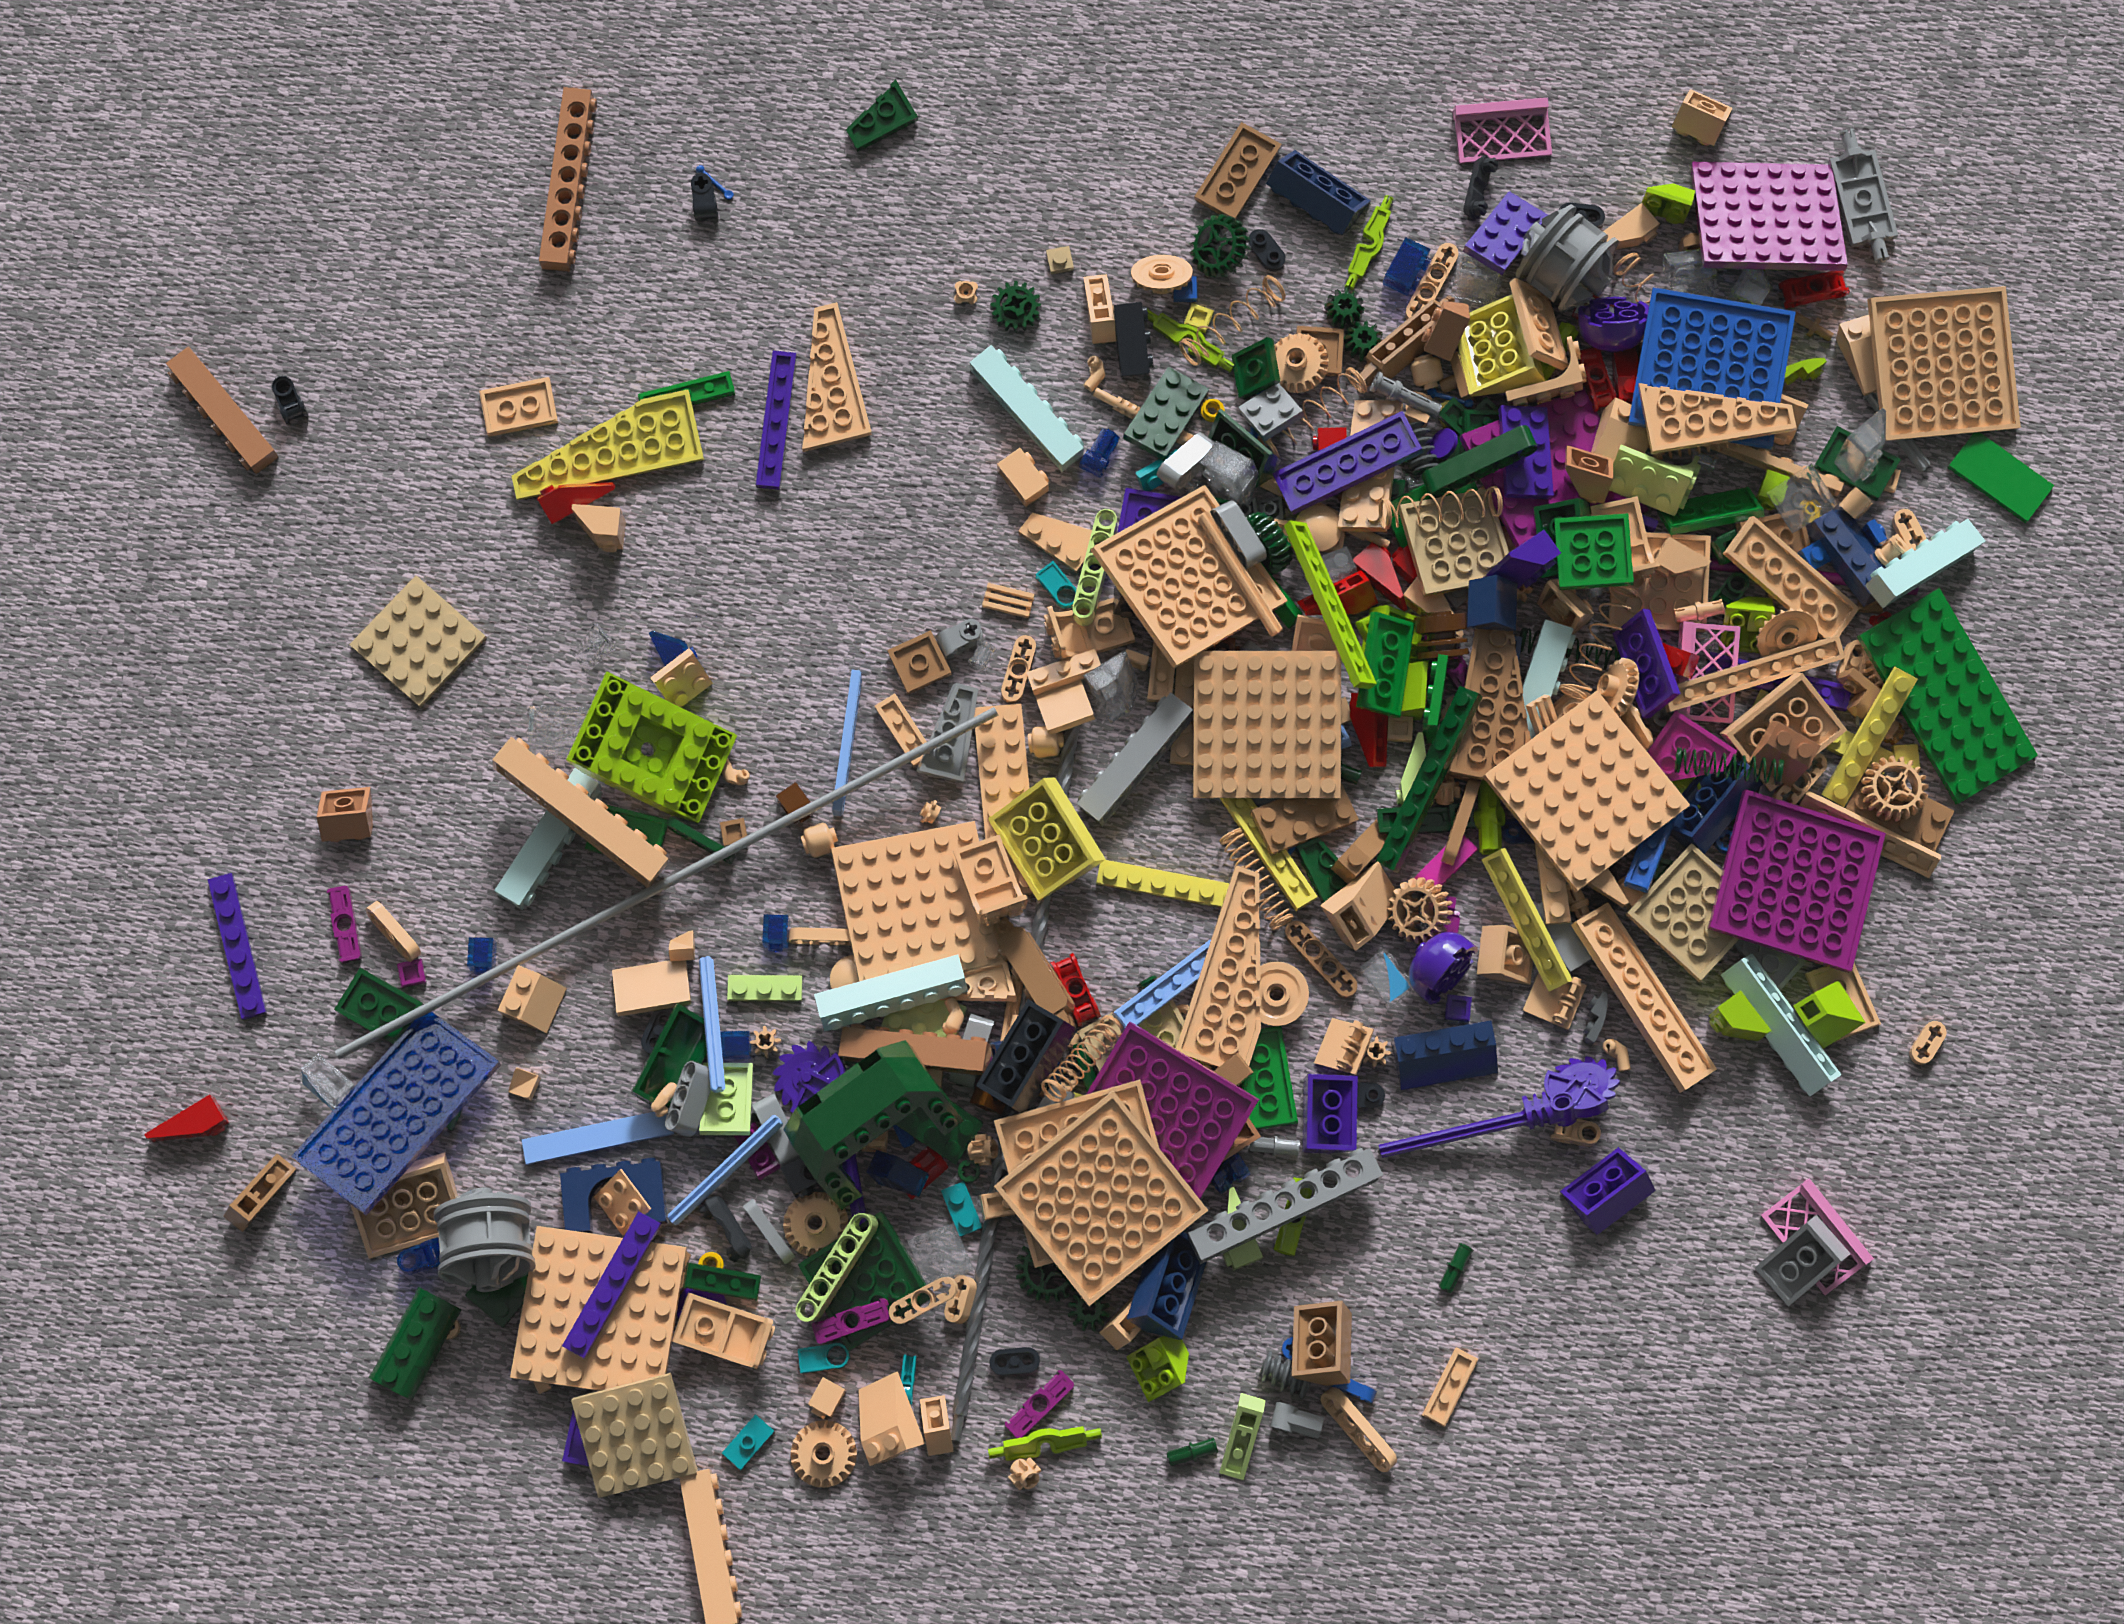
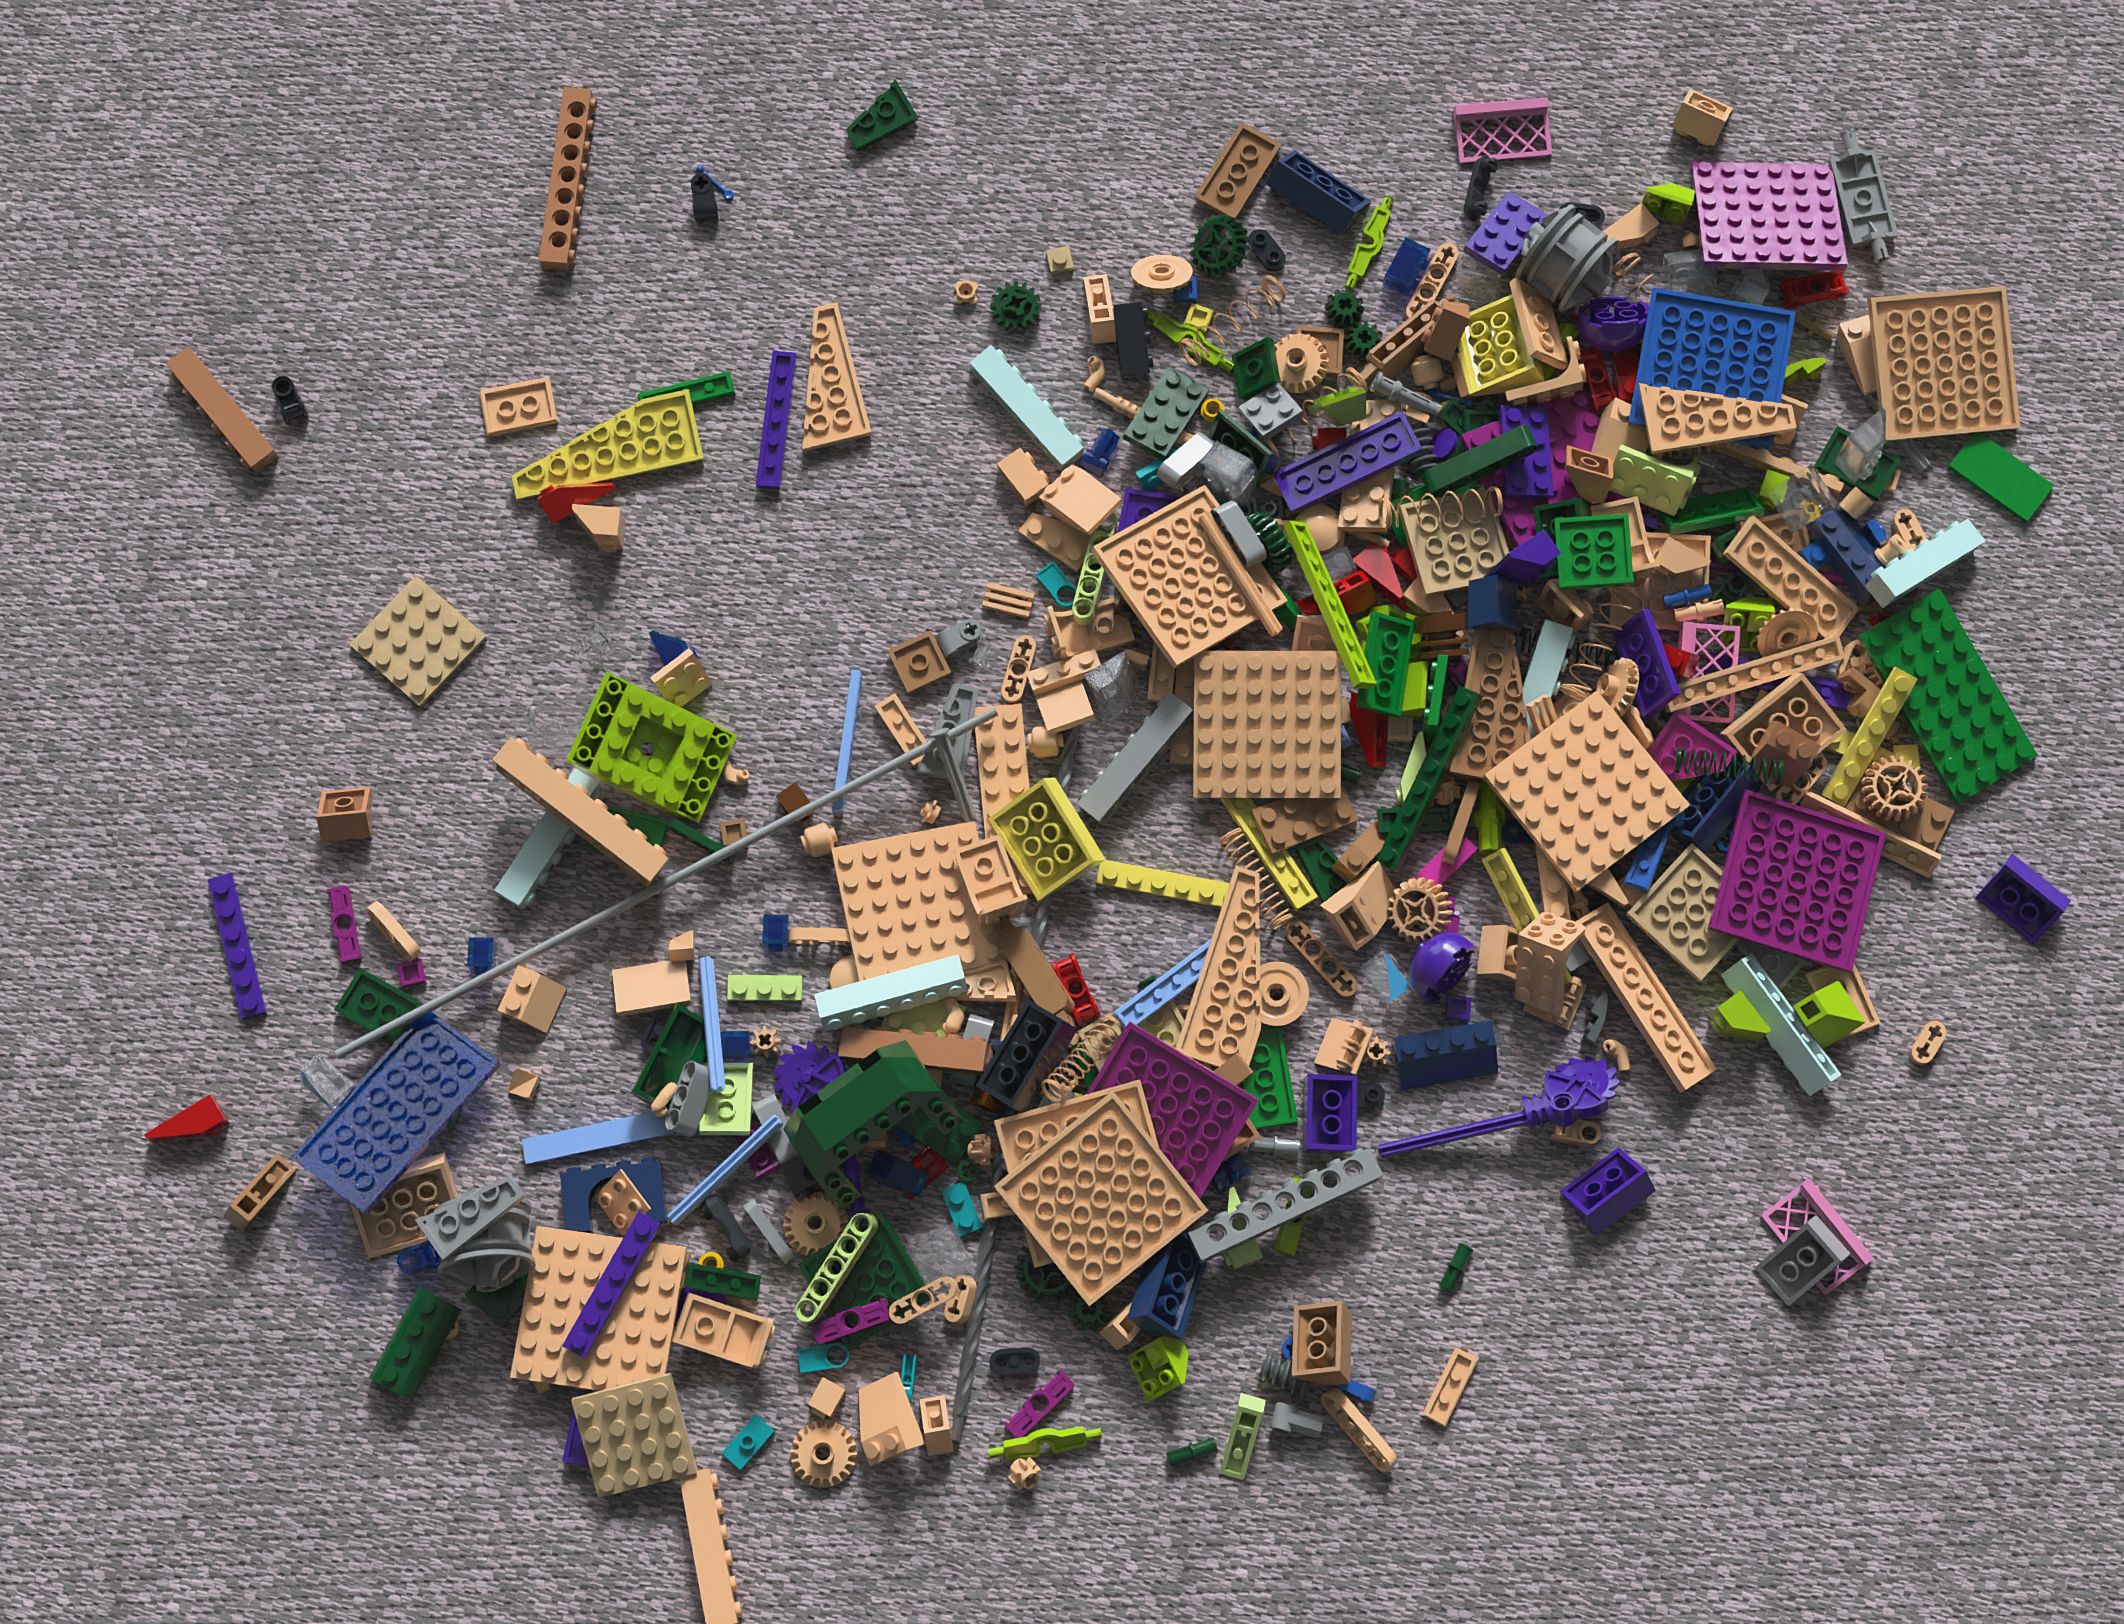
none -> light grey wing [415,1175,527,1261]
none -> light grey axle [930,728,976,823]
none -> light nougat slope [1039,465,1123,535]
none -> lime slope [1308,386,1366,427]
none -> light nougat bracket [1515,912,1585,1016]
none -> blue axle [1662,584,1712,610]
none -> dark purple slope [1975,854,2071,945]

